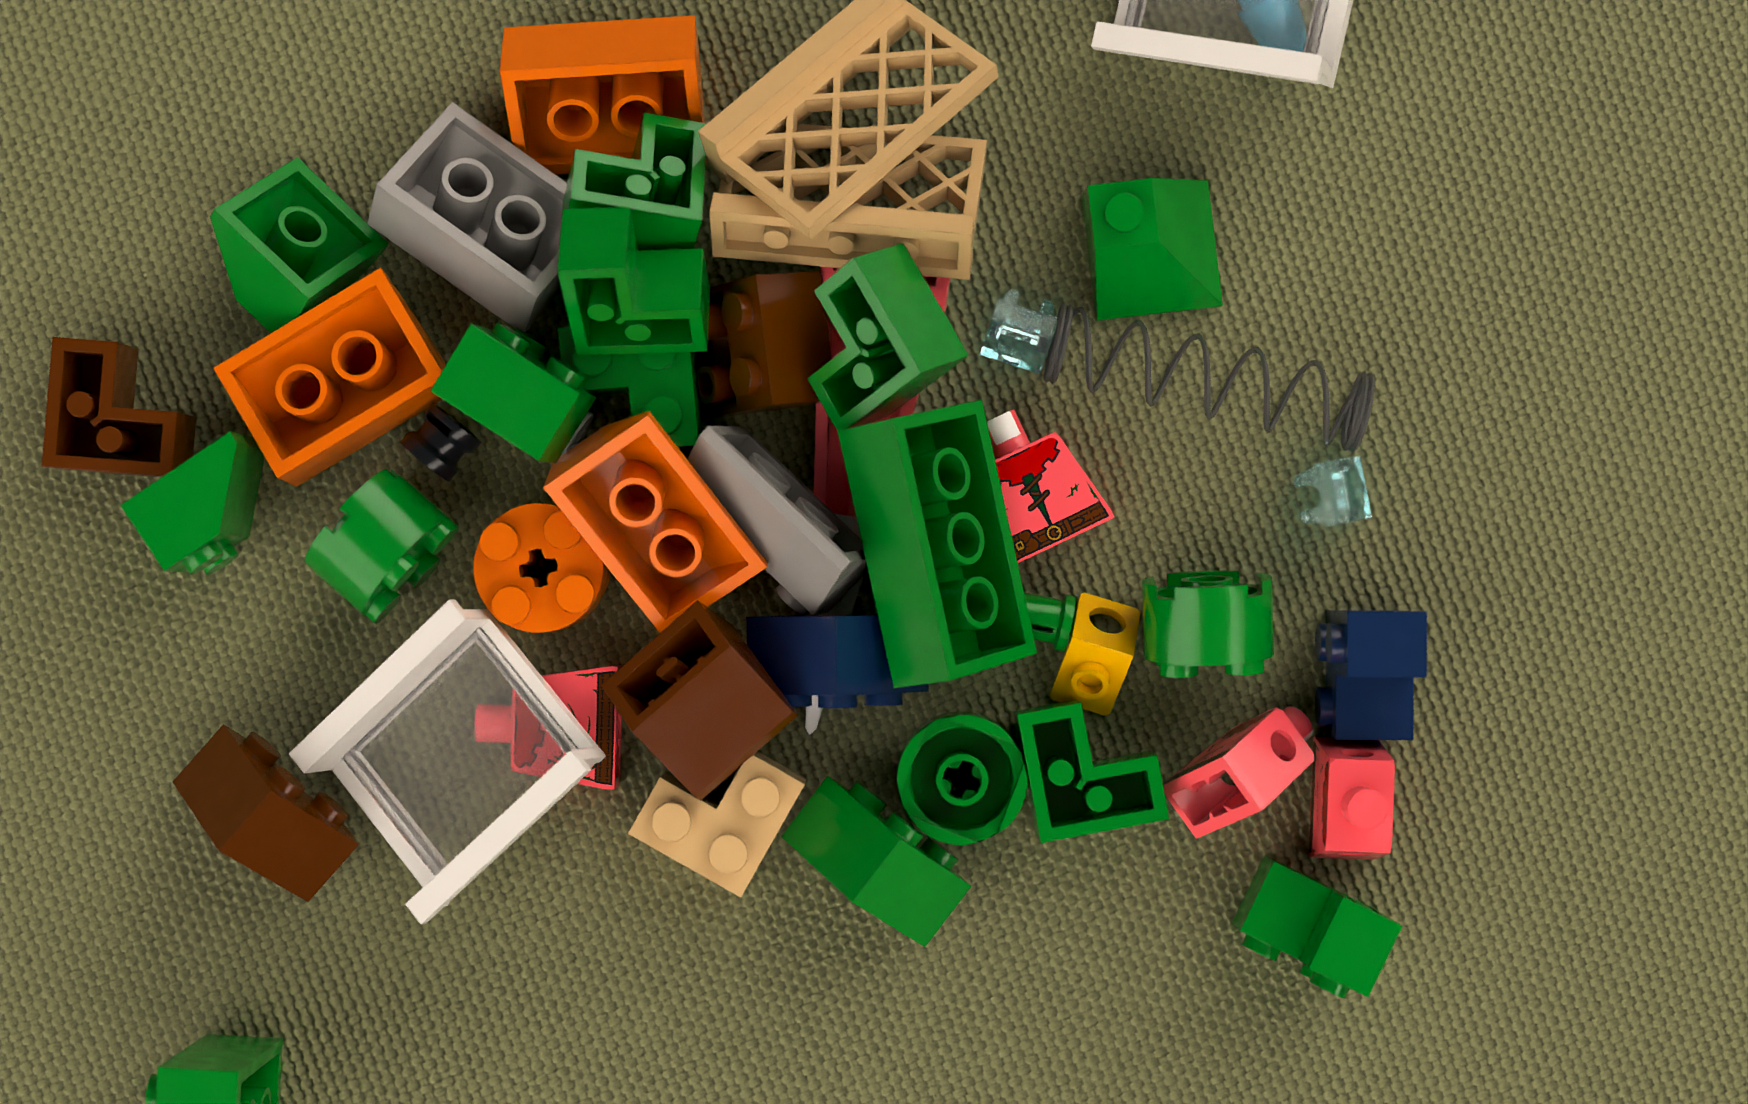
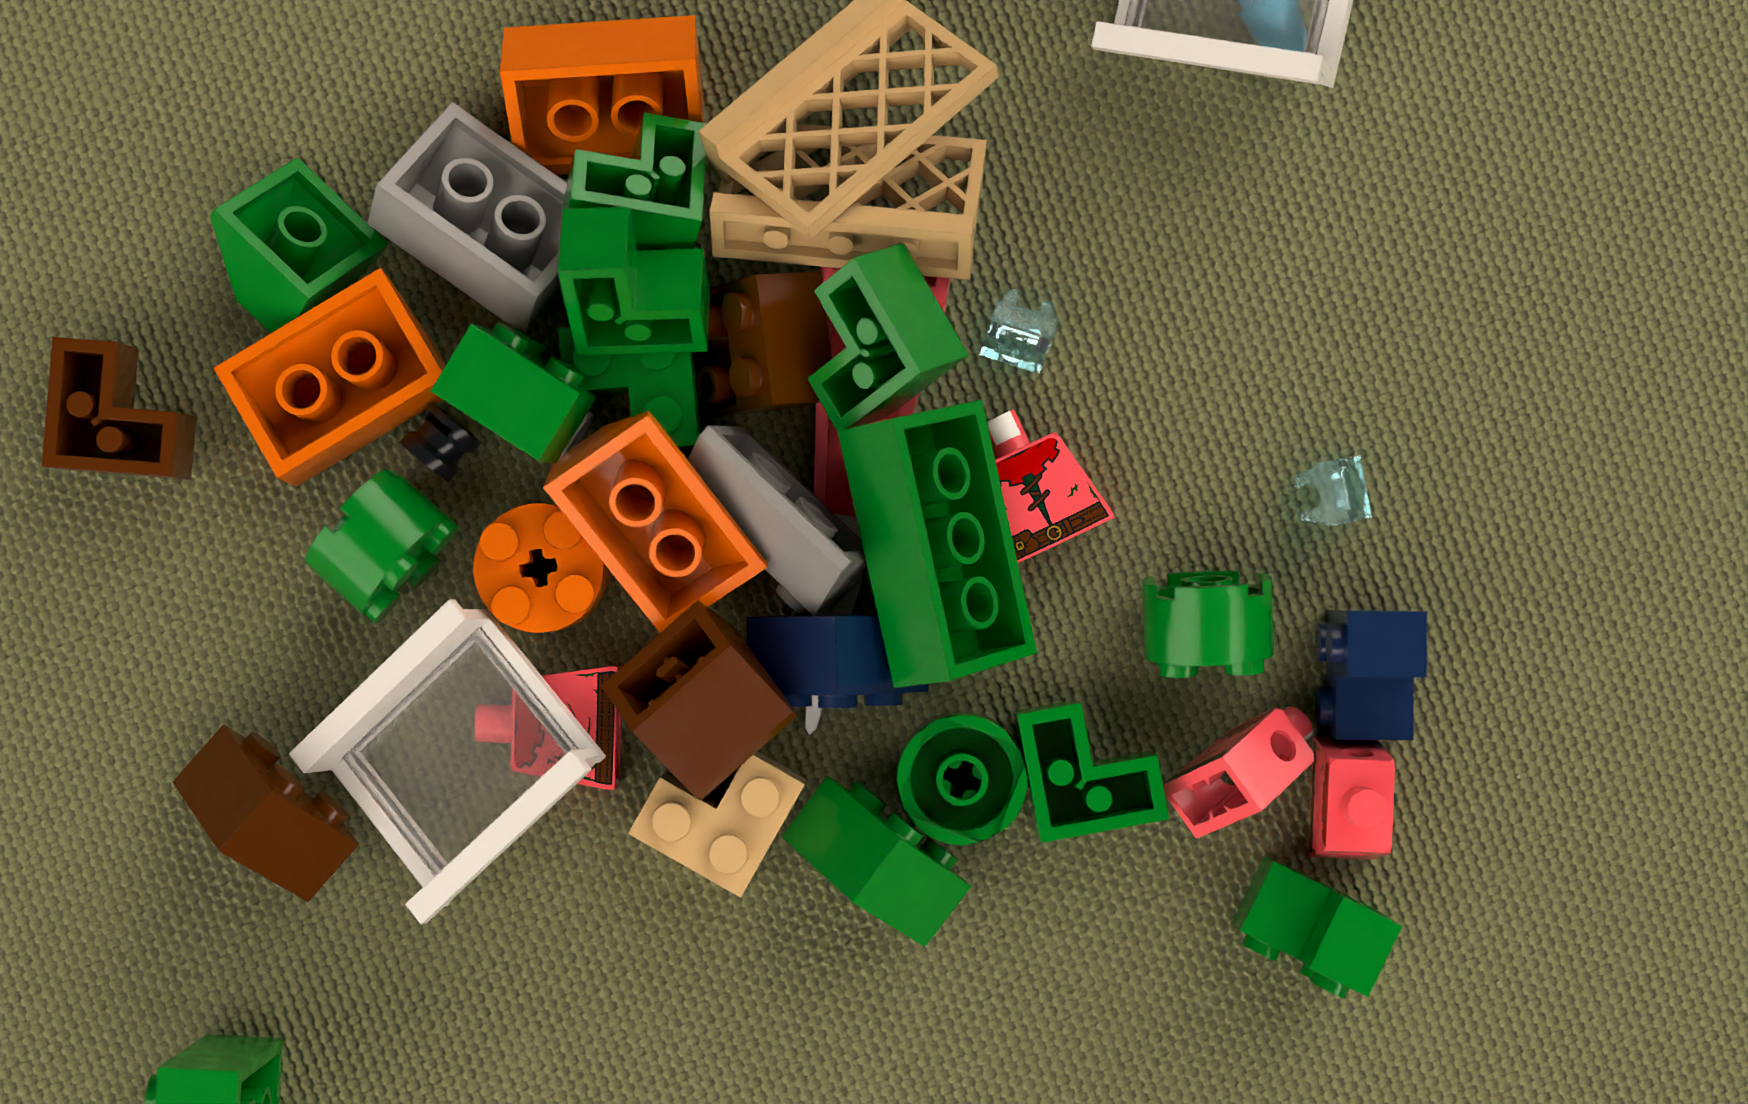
green slope [120,431,265,575] -> none
green bush [1024,592,1076,652] -> none
dark grey piece [1043,303,1375,453] -> none
yellow bracket [1050,593,1141,716] -> none
green slope [1081,178,1223,321] -> none

